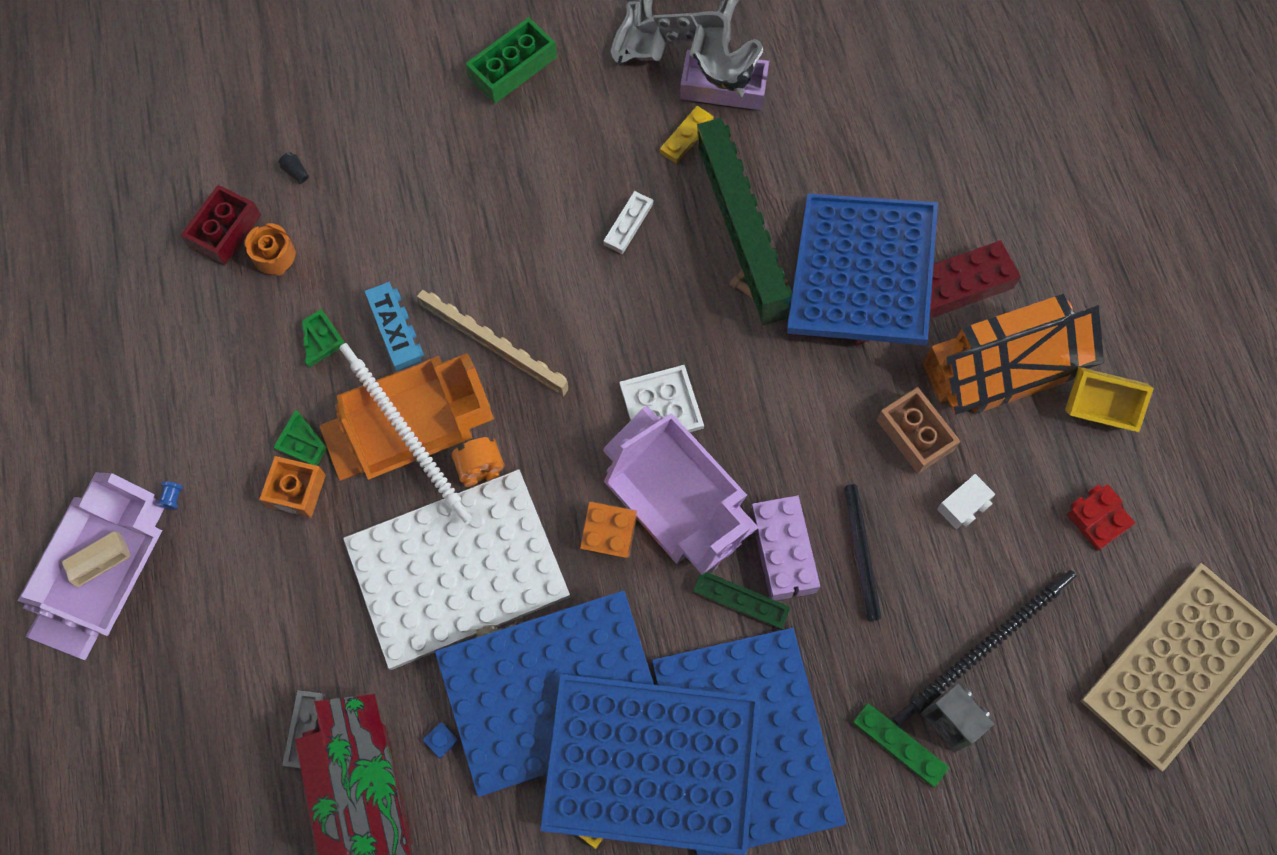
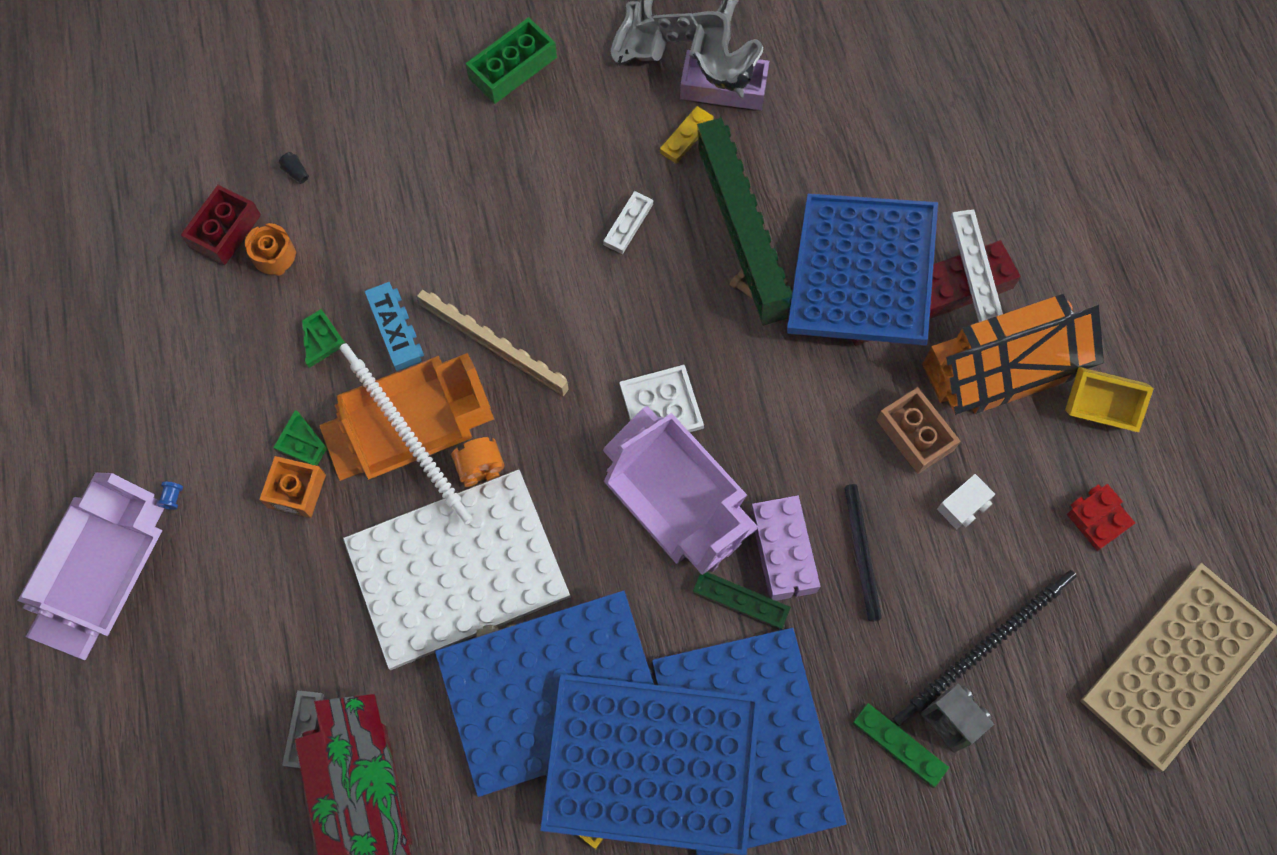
tan piece [62,531,131,588] -> none
blue plate [423,722,459,759] -> none
orange brick [580,502,638,558] -> none
none -> white plate [951,209,1003,322]

